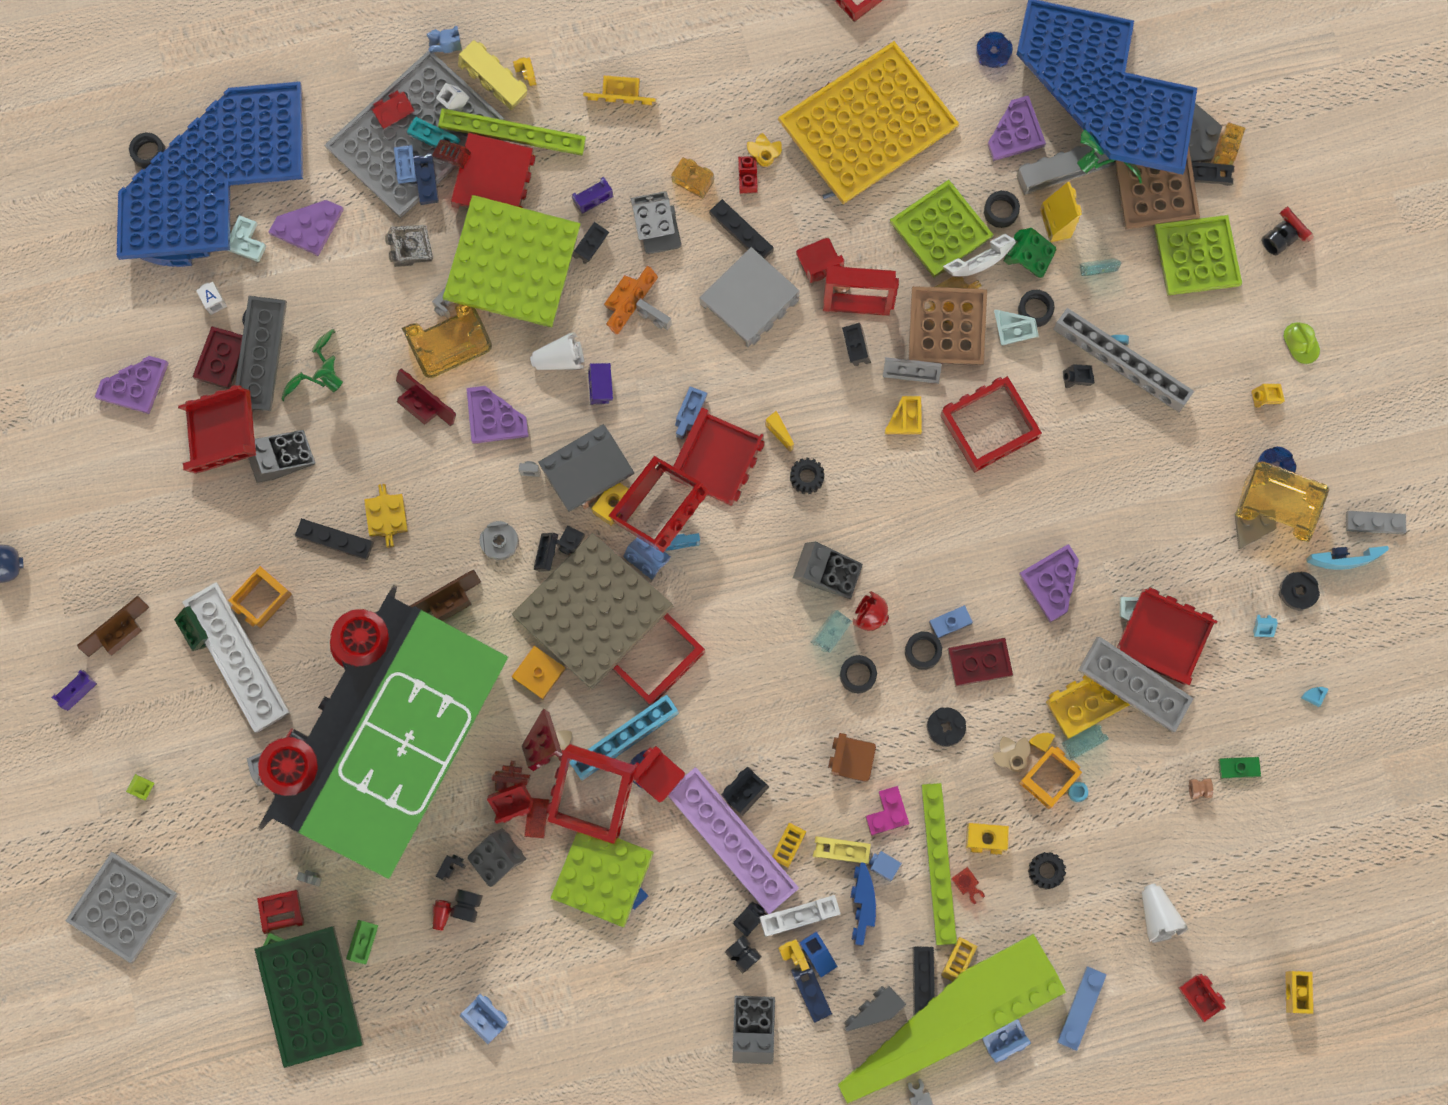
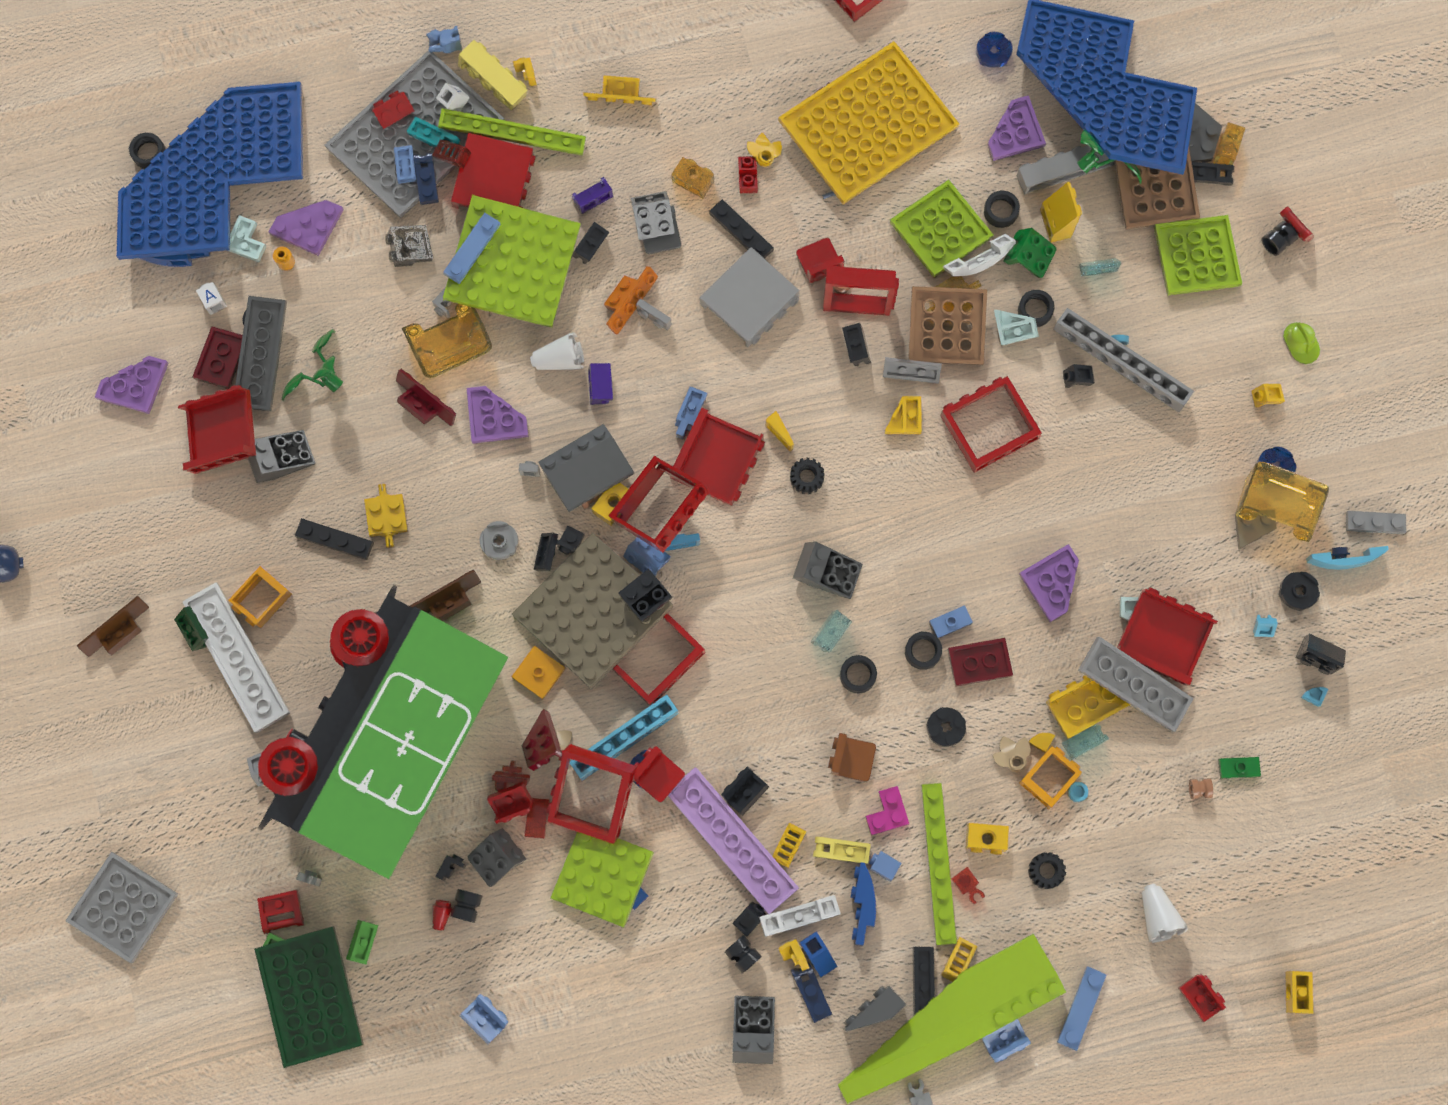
dark purple hinge [51,670,97,711] -> none
lime plate [126,774,155,800] -> none
red cylinder [853,591,889,631] -> none
none -> light orange brick [273,247,295,271]
none -> medium blue plate [443,212,501,284]
none -> black slope [618,569,673,622]
none -> black slope [1295,633,1346,675]

